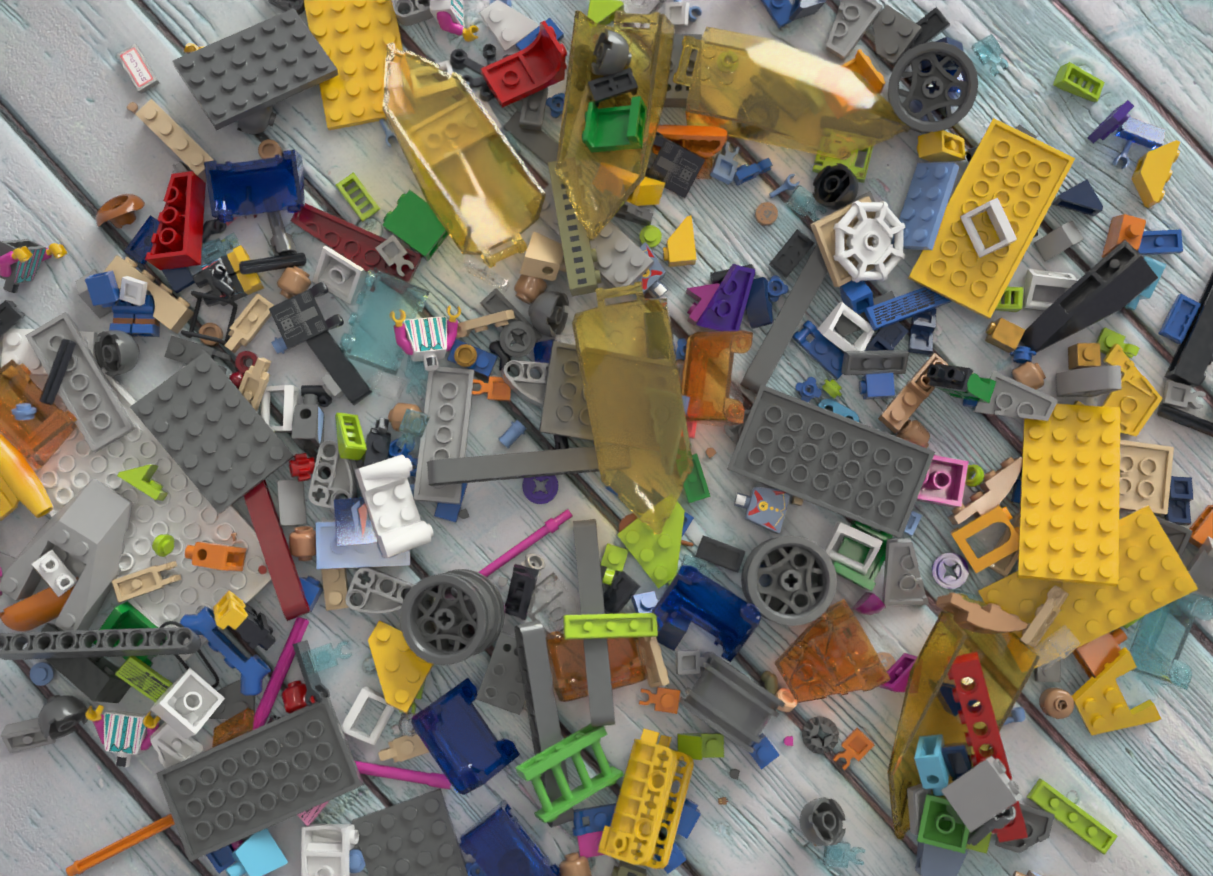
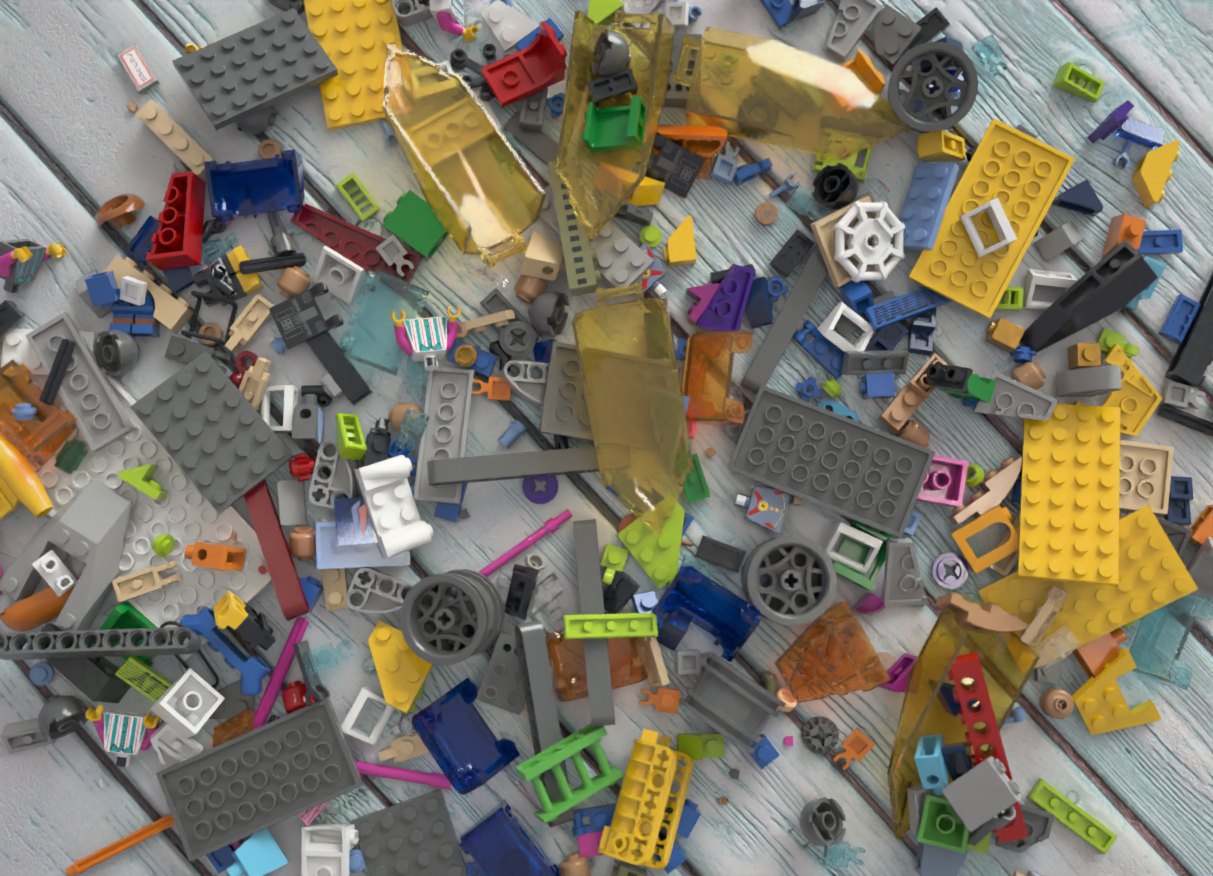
none -> clear green brick [54,439,88,474]

